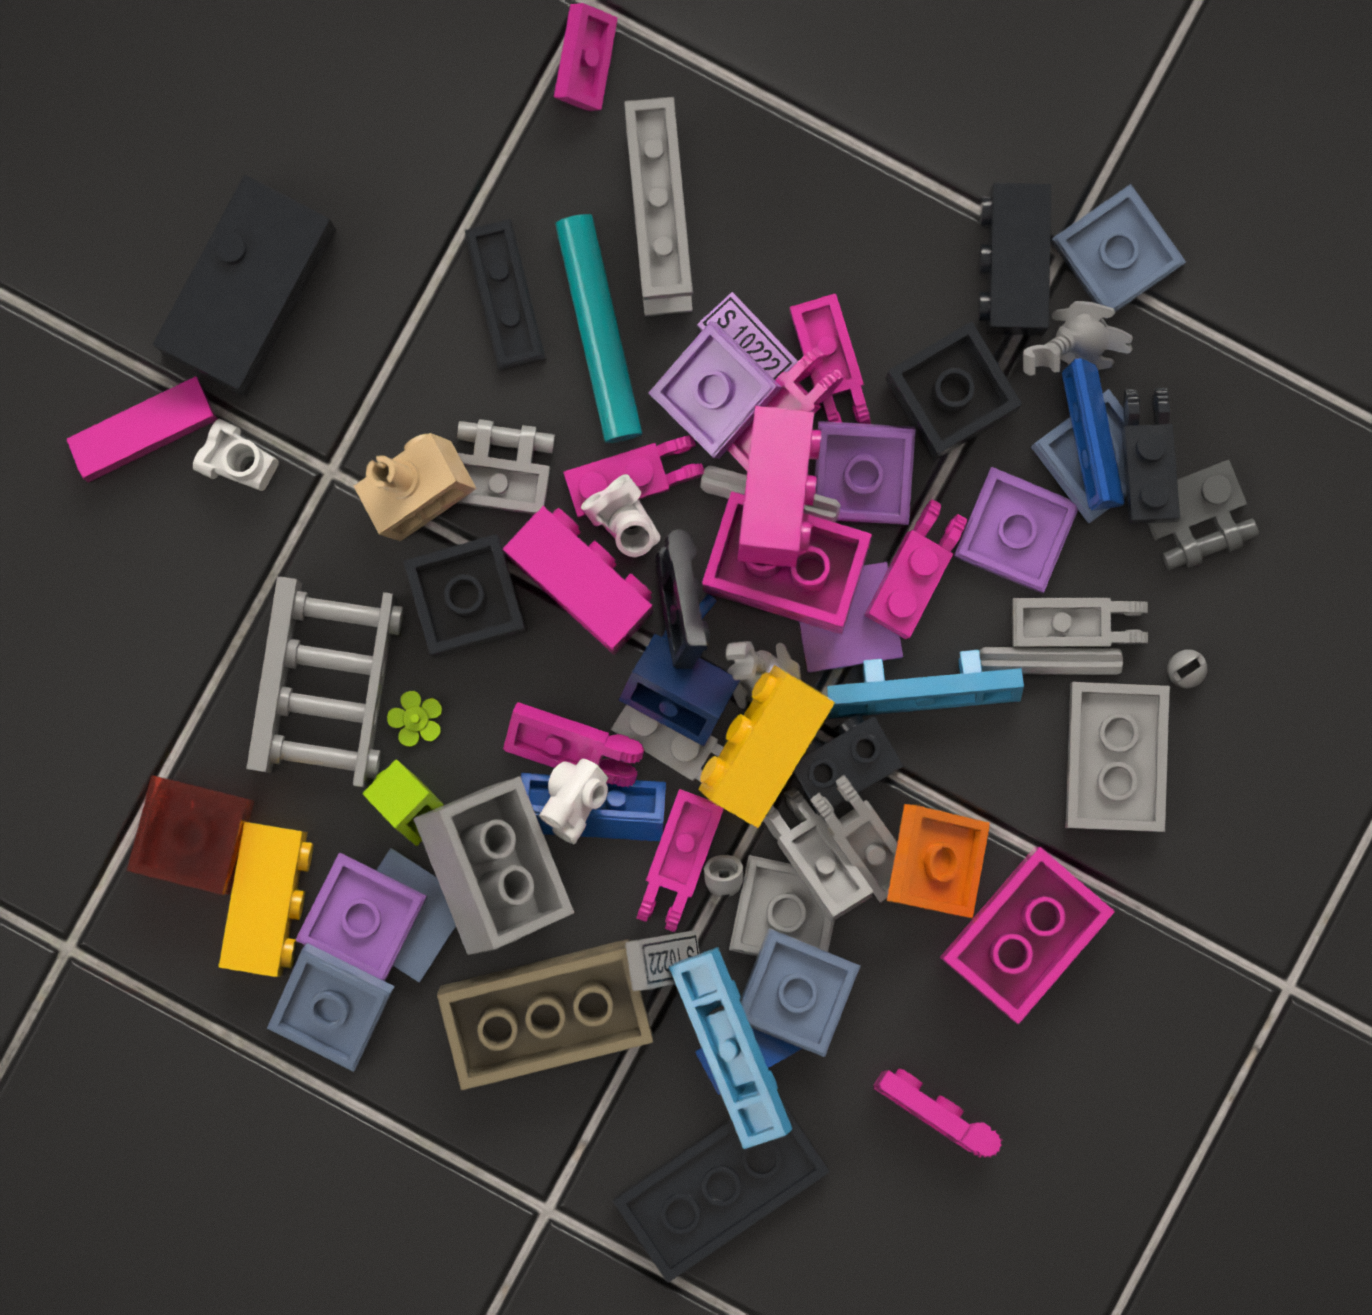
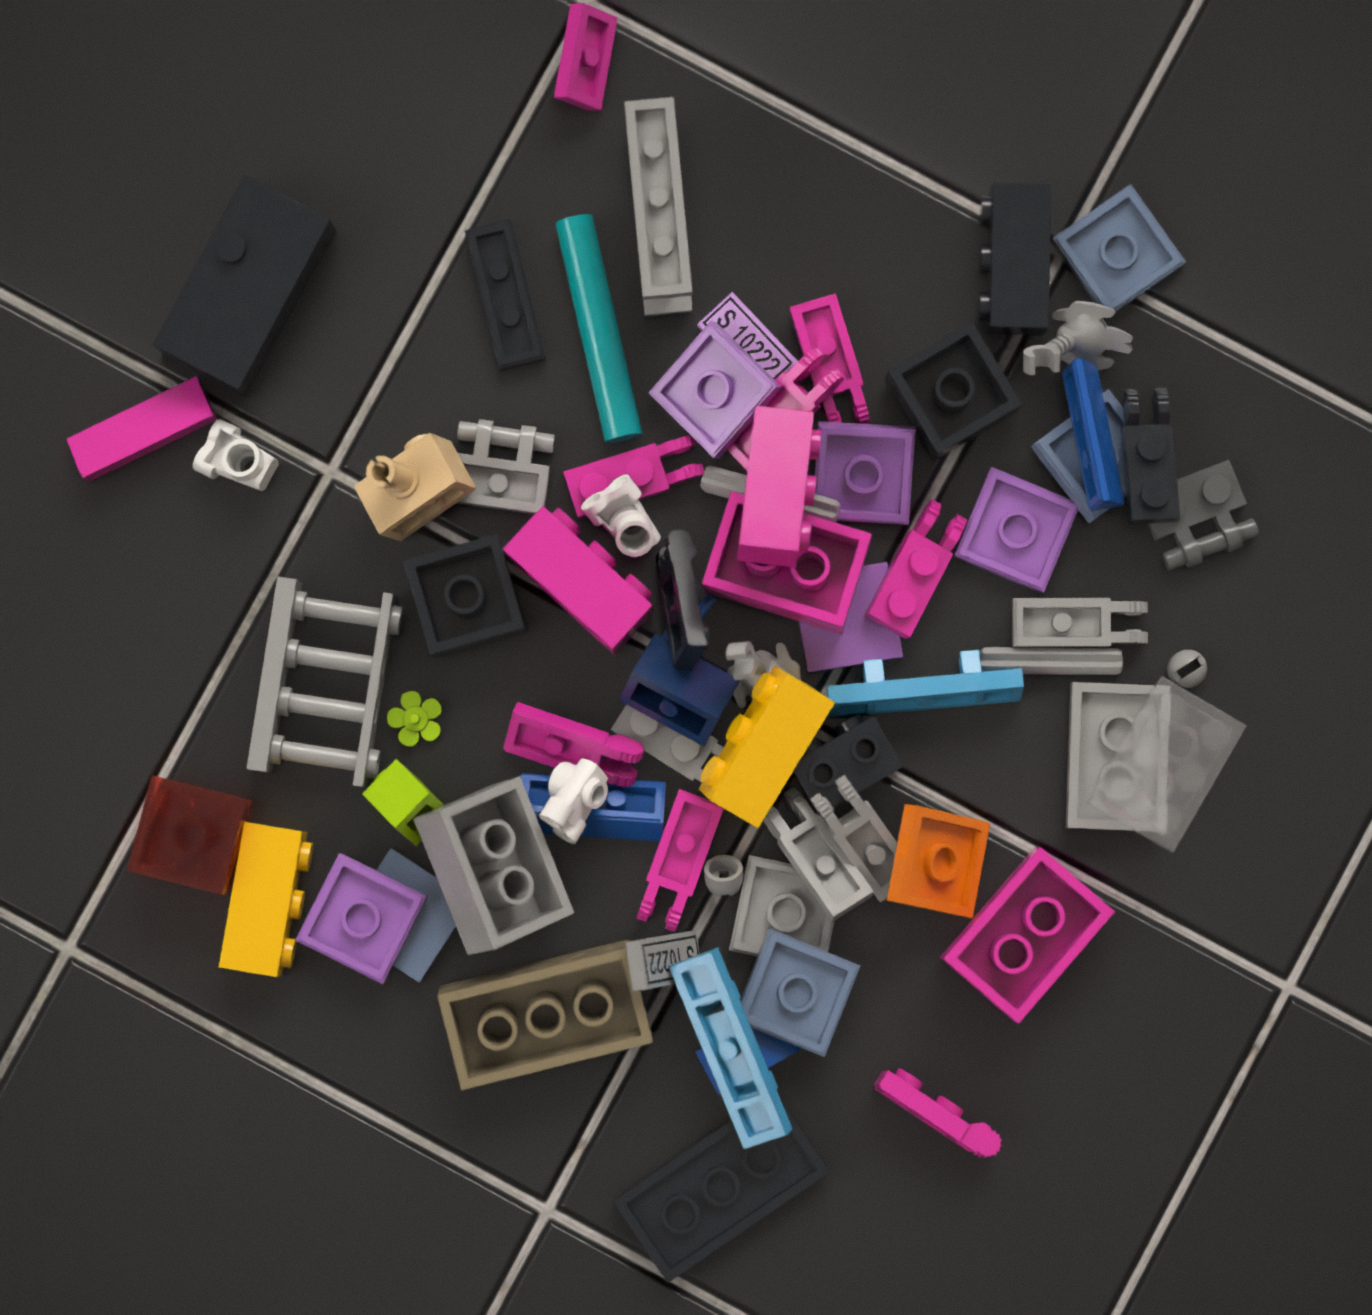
sand blue tile [267,943,395,1072] -> none
none -> clear plate [1087,676,1247,852]

